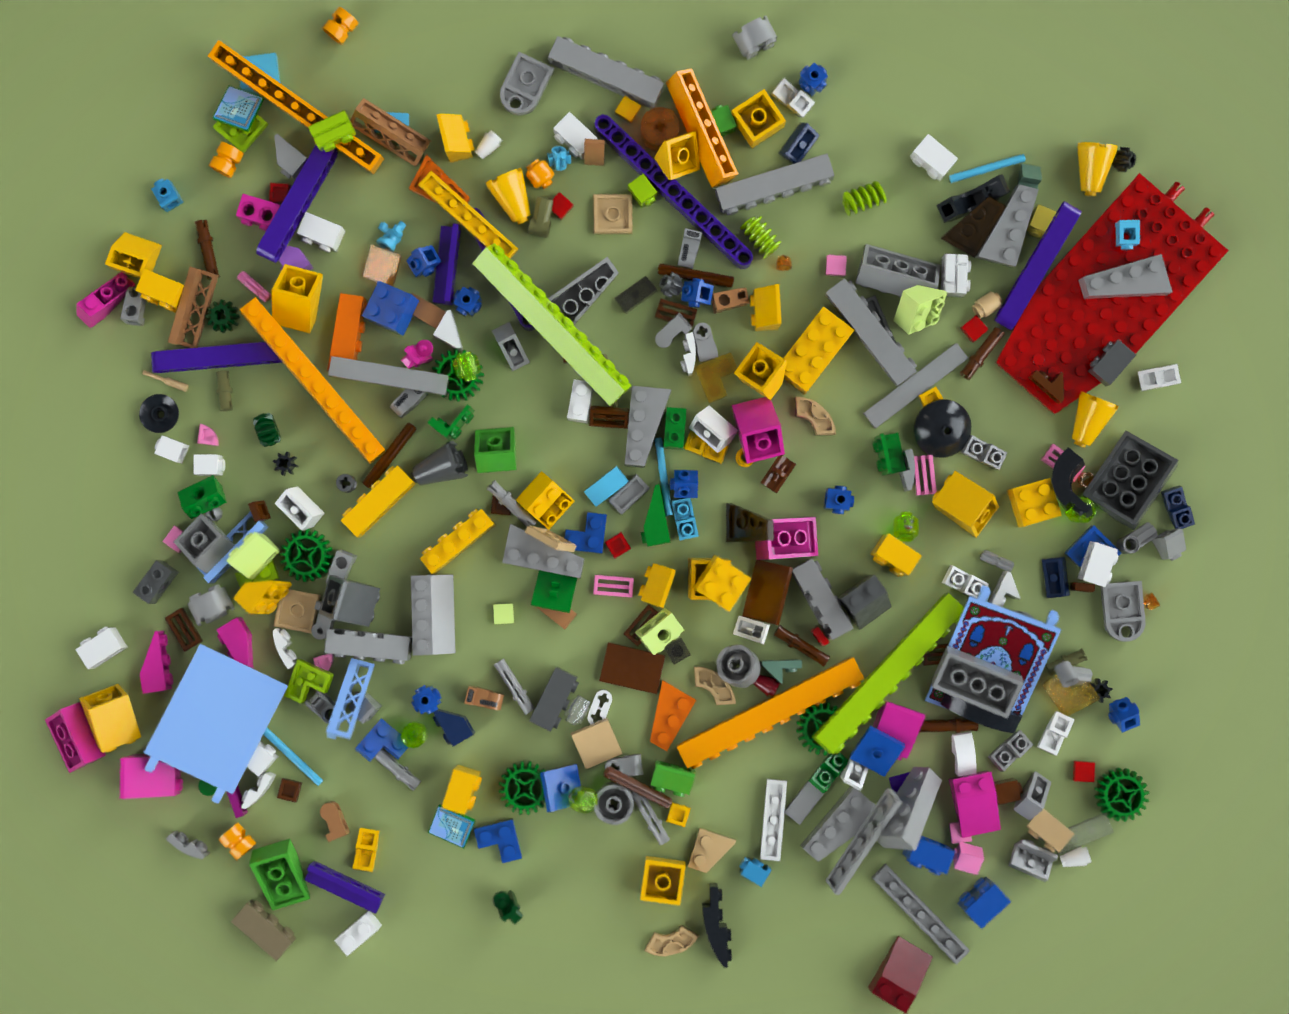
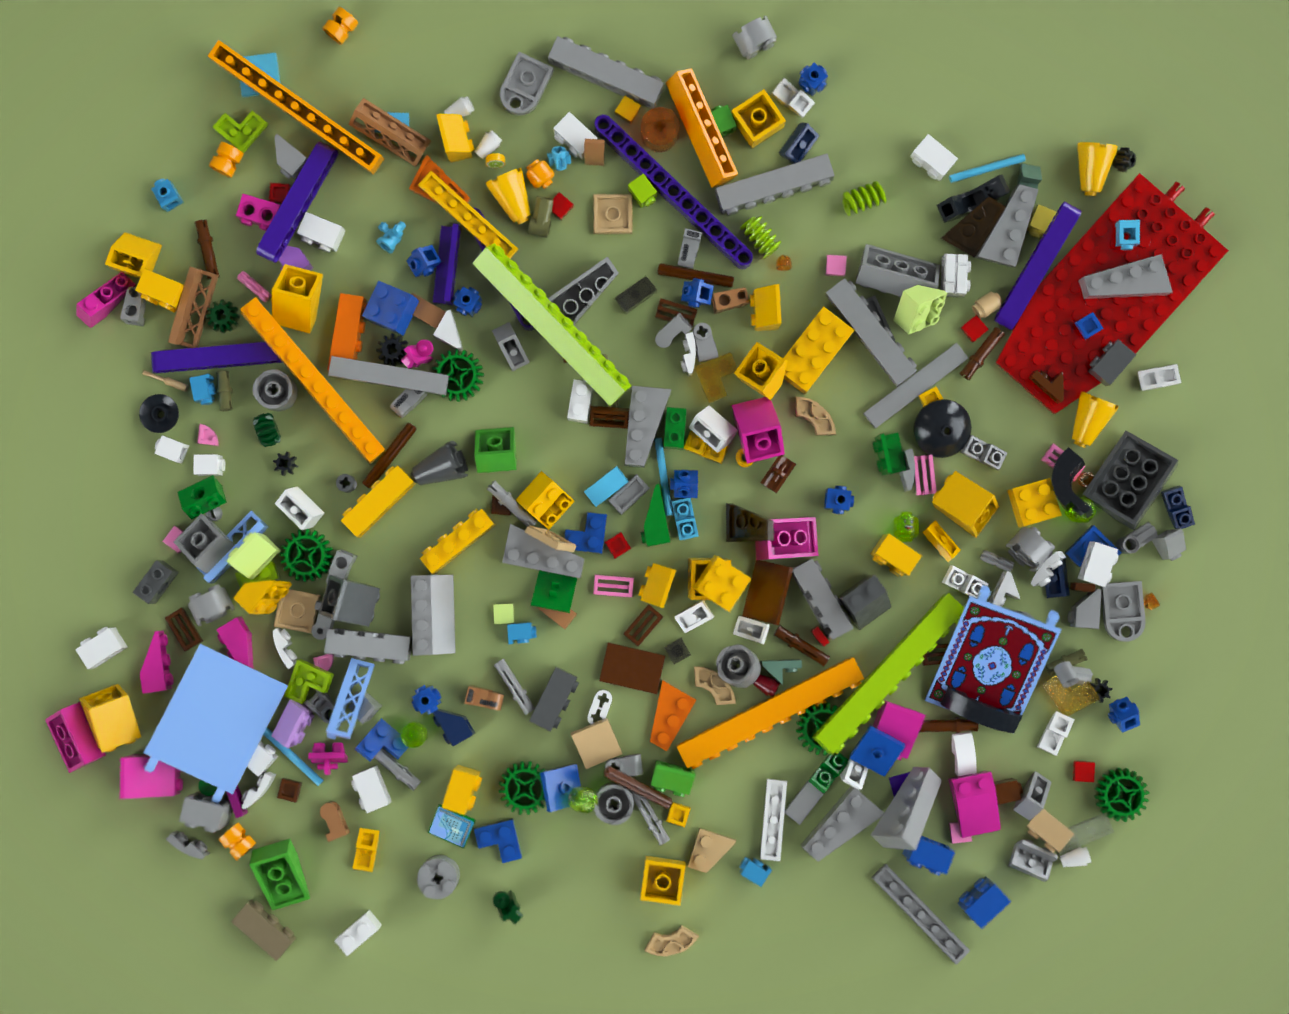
piece [213,85,264,132] -> none
reddish brown tile [248,500,271,522] -> none
dark purple fence [304,861,386,914] -> none
lime brick [308,110,357,152] -> none
clear orange piece [363,244,402,287] -> none
green bracket [427,404,474,441] -> none
clear neon green head [453,351,481,382] -> none
clear brick [564,695,591,726] -> none
yellowish green brick [635,608,684,655] -> none
yellow slope [654,131,700,180] -> none
dark grey gear [659,272,683,298] -> none
black slope [702,883,732,968] -> none
light grey tile [825,788,902,895] -> none
dark red slope [868,936,933,1014] -> none
light grey brick [931,645,1024,719] -> none
bright pink brick [953,841,984,875] -> none
light grey slope [988,730,1033,772] -> none
none -> light grey brick [179,792,233,832]
none -> dark azure brick [189,374,216,405]
none -> light grey brick [253,369,297,411]
none -> lavender slope [271,699,315,748]
none -> dark pink hips [308,742,348,775]
none -> white brick [351,765,392,813]
none -> black gear [376,333,408,367]
none -> light grey brick [417,855,460,899]
none -> white cone [444,96,474,117]
none -> tile [486,153,505,168]
none -> dark azure brick [507,622,537,644]
none -> white slope [675,600,714,633]
none -> yellow plate [922,520,961,562]
none -> light grey brick [1006,526,1055,572]
none -> white slope [1031,551,1066,587]
none -> light grey slope [1068,589,1102,629]
none -> blue plate [1075,312,1104,339]

